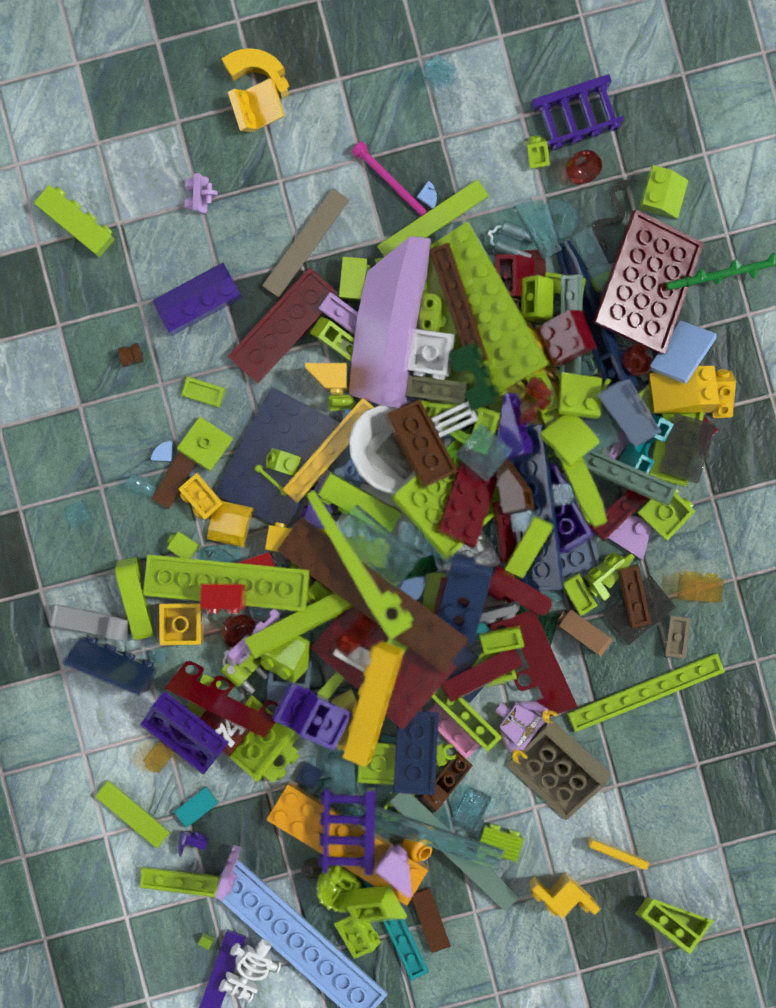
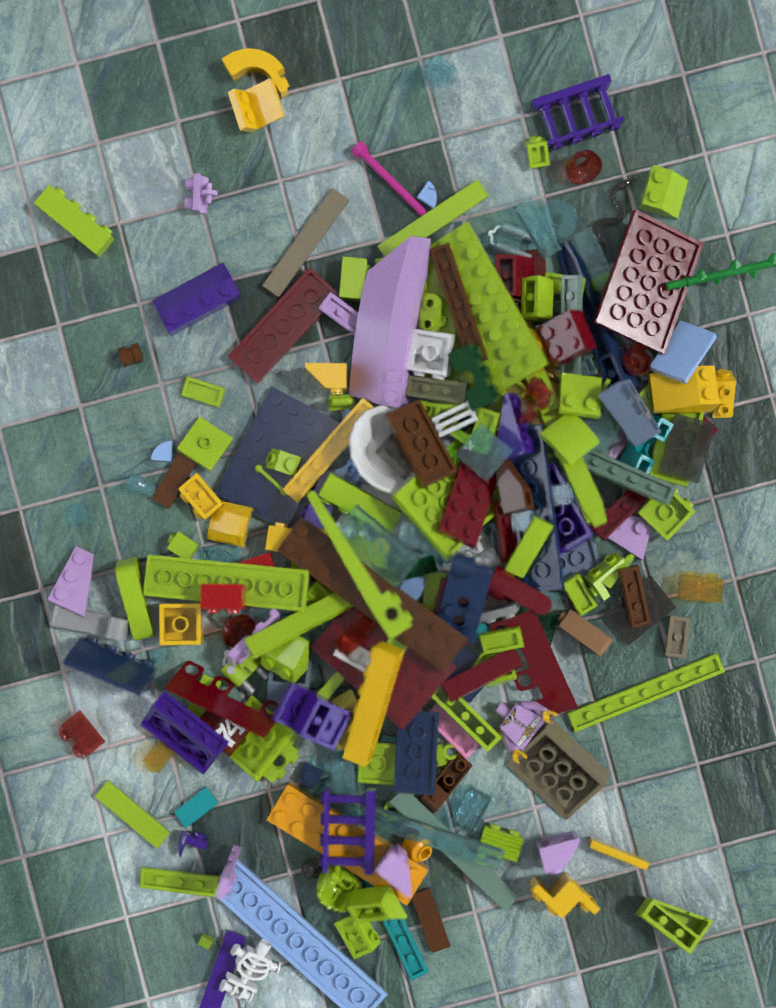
lime slope [310,317,354,363] -> none
none -> lavender wing [48,546,95,618]
none -> clear red bracket [58,710,106,760]
none -> lavender slope [535,831,580,874]

